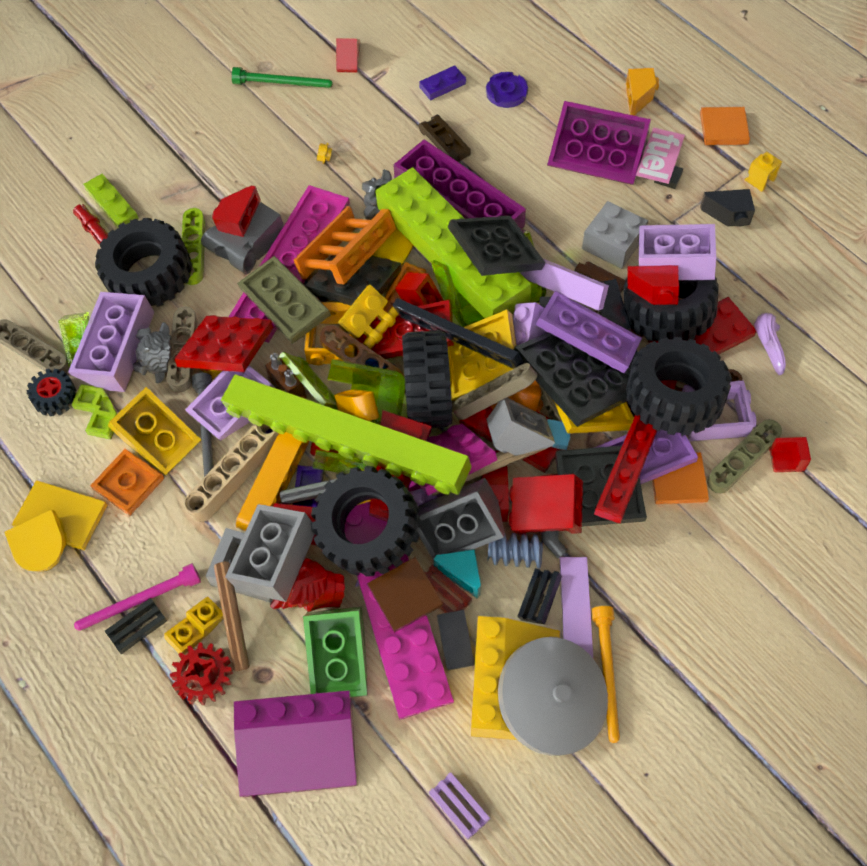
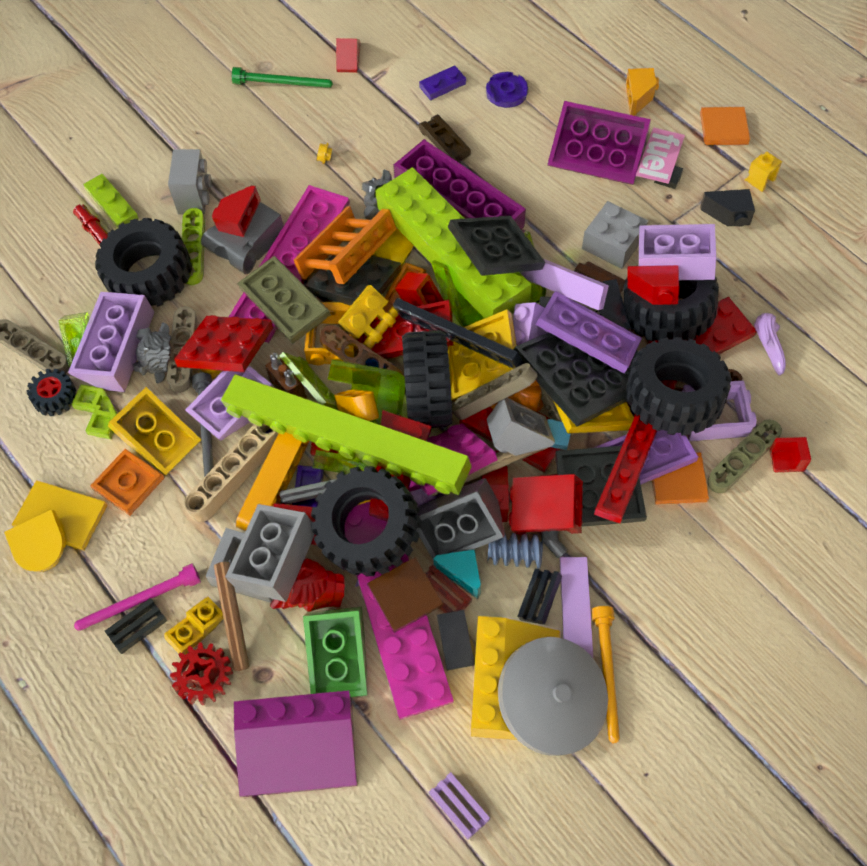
none -> light grey brick [168,149,212,214]

